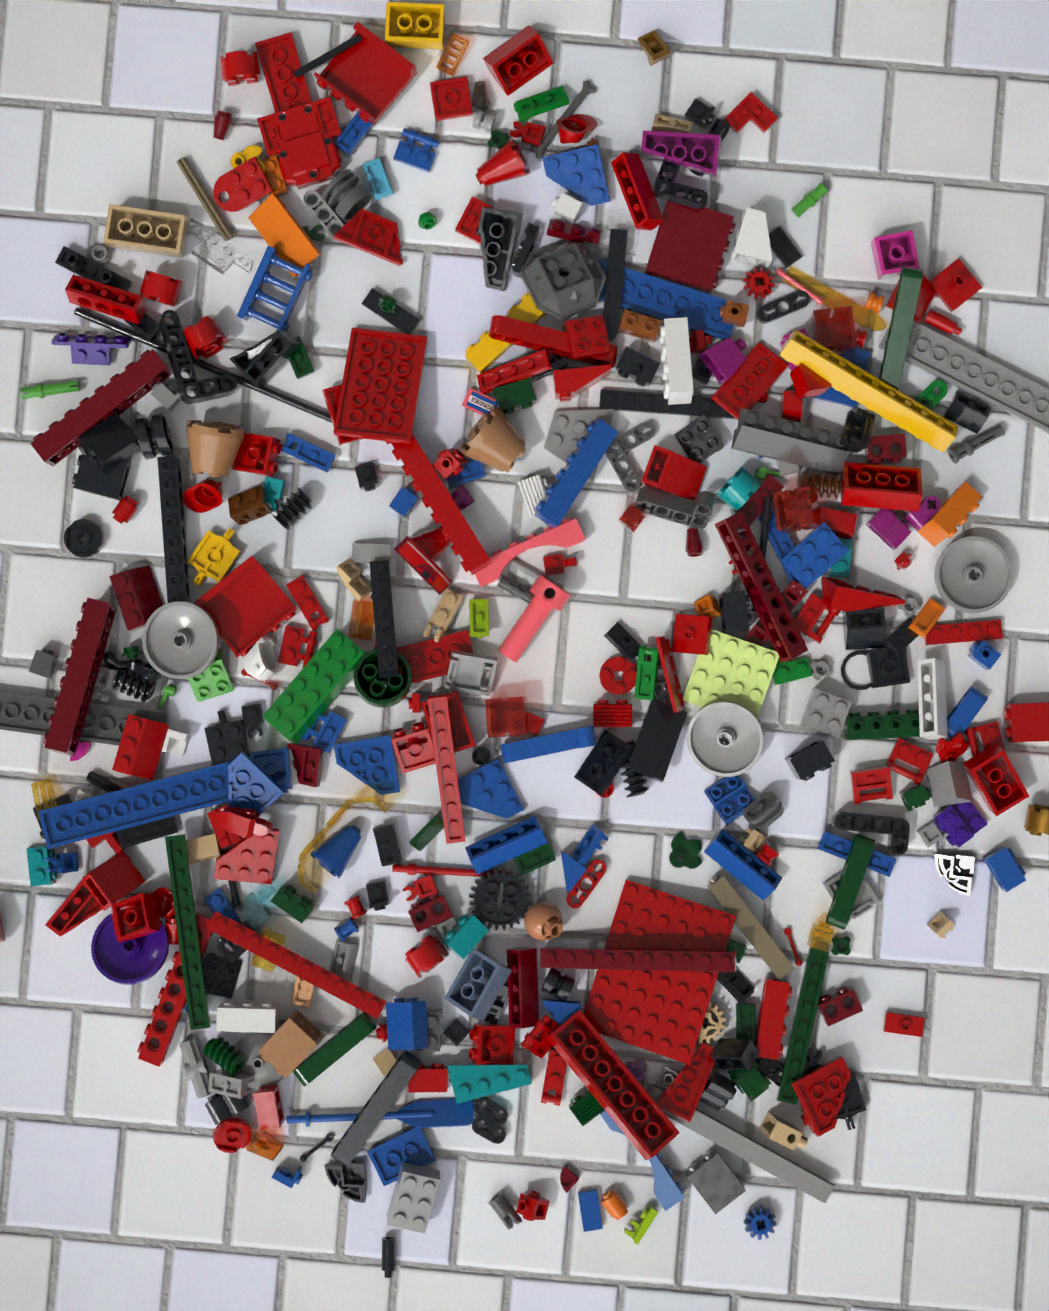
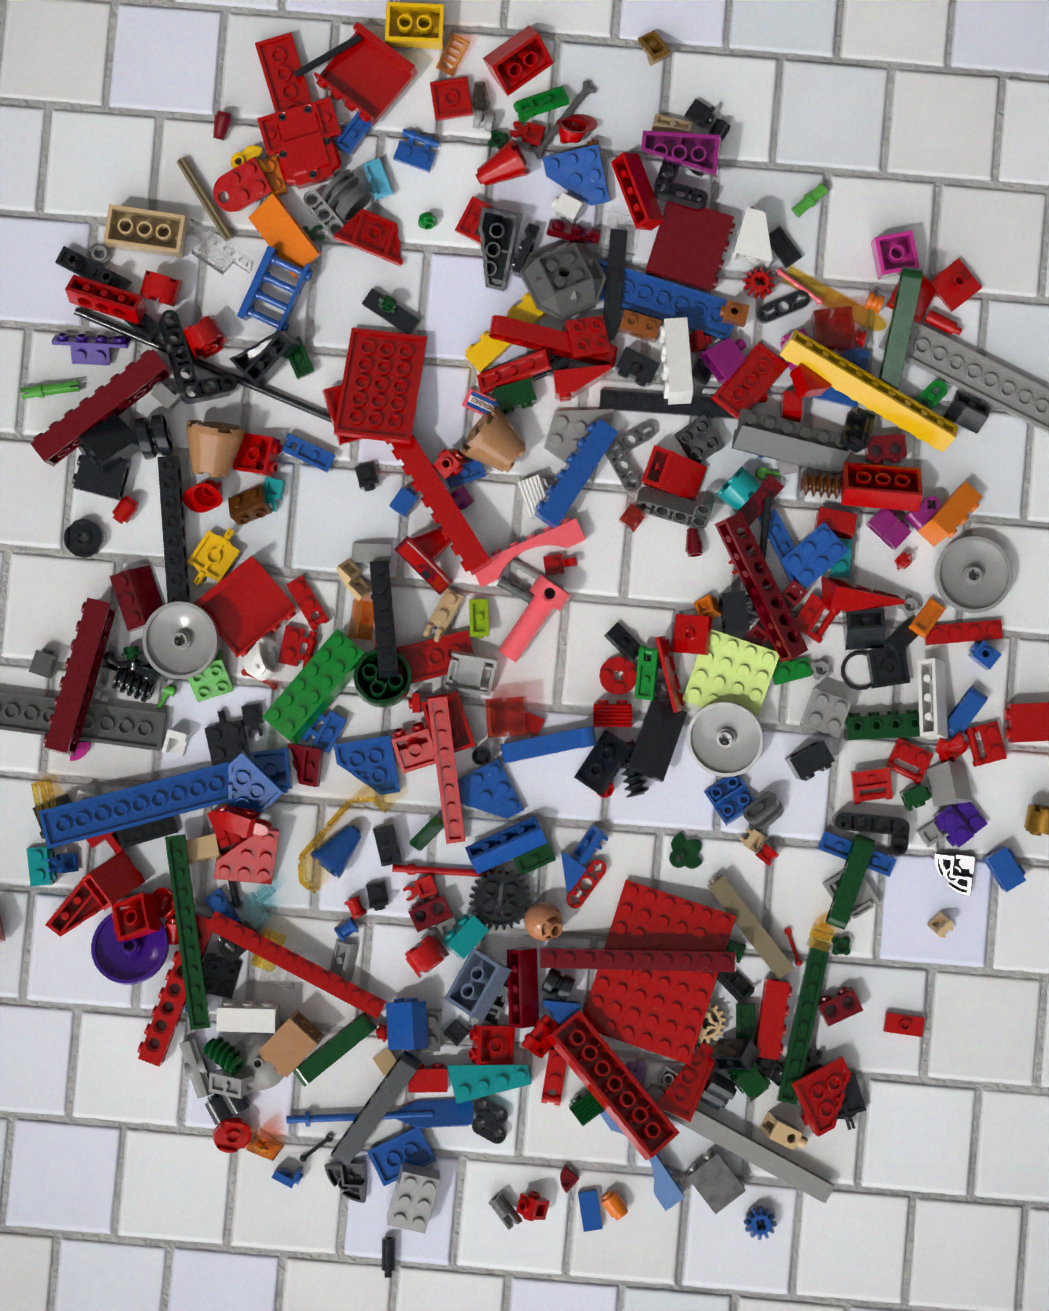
black axle [86,771,124,793] -> none
red slope [112,714,169,780] -> none
red brick [219,51,260,86] -> none
hinge [253,1084,285,1130] -> none
dark green brick [270,884,315,924] -> none
black piece [272,488,313,530] -> none
light nougat plate [291,976,314,1008] -> none
lime plate [624,1204,658,1245] -> none
blue brick [704,829,782,900] -> none
red plate [724,92,778,134] -> none
clear red piece [773,486,821,533] -> none
dark grey pin [947,424,1005,464] -> none
red brick [963,743,1029,817] -> none

